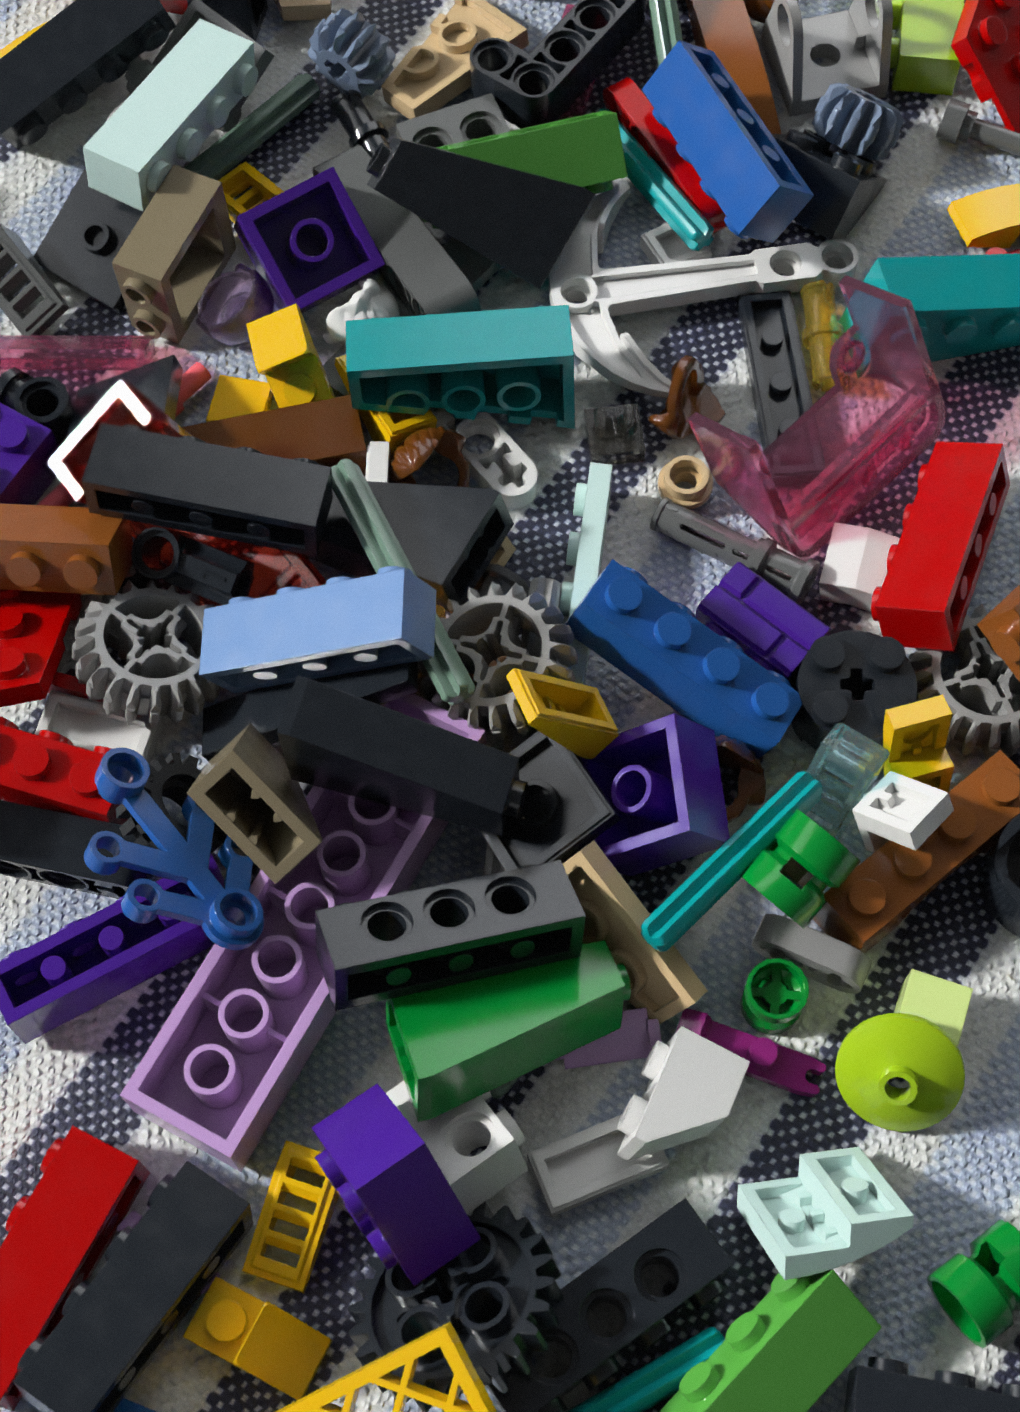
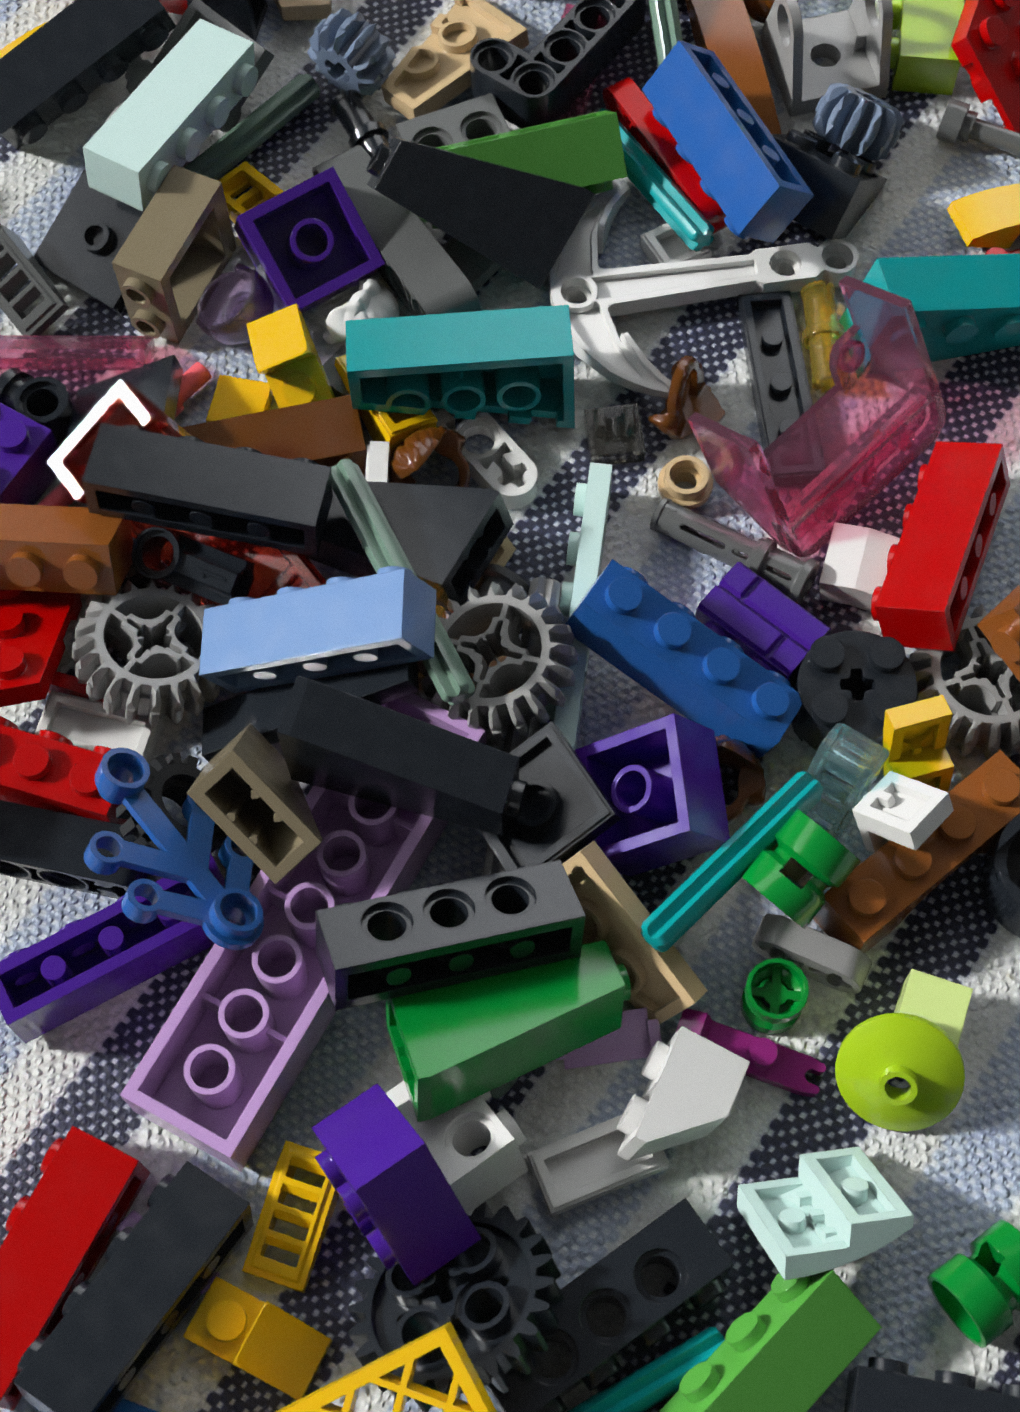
yellow slope [506,668,619,759] -> none

